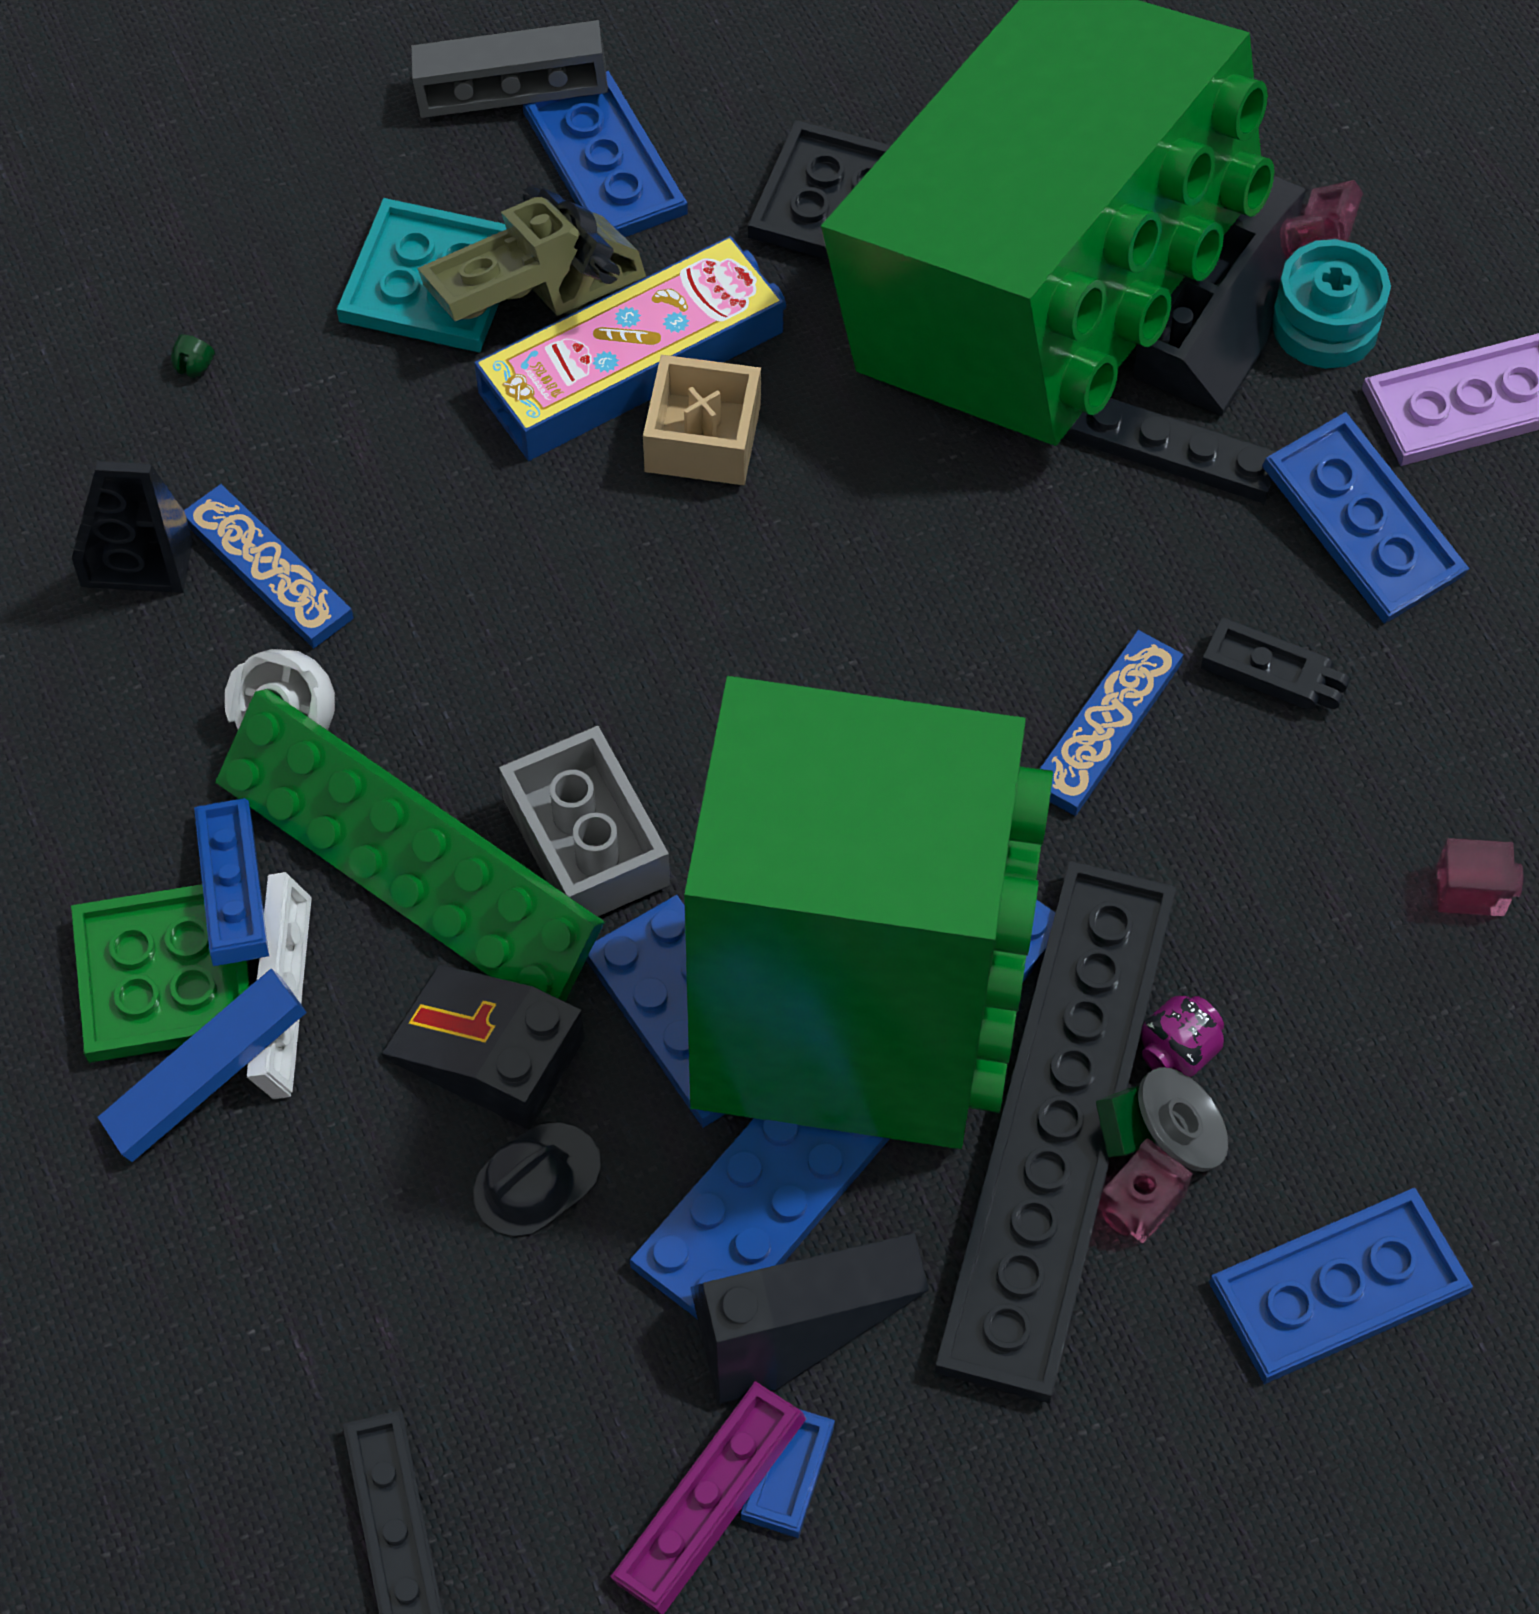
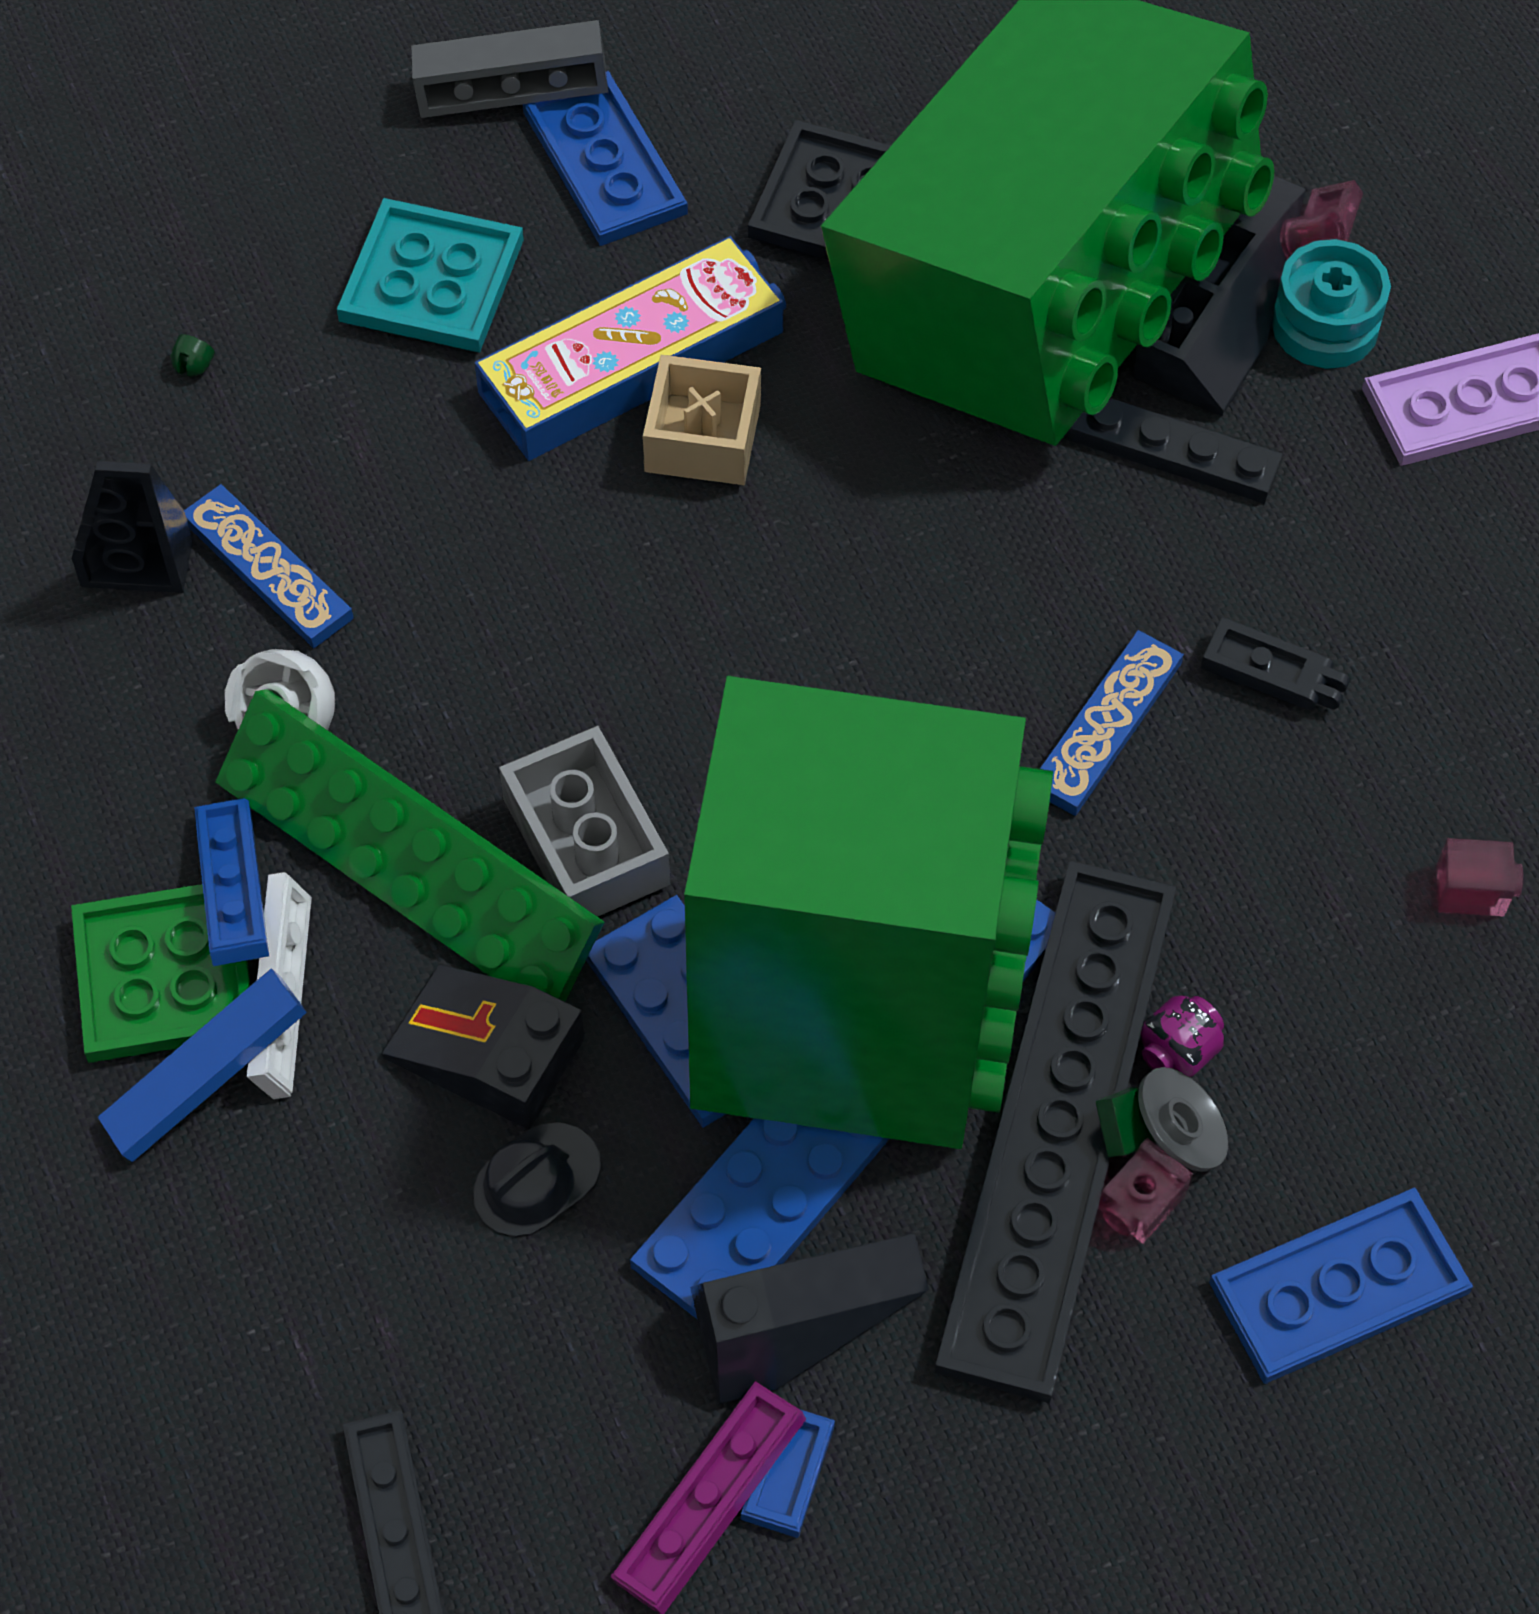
olive piece [418,185,646,322] -> none
blue tile [1262,412,1469,624] -> none

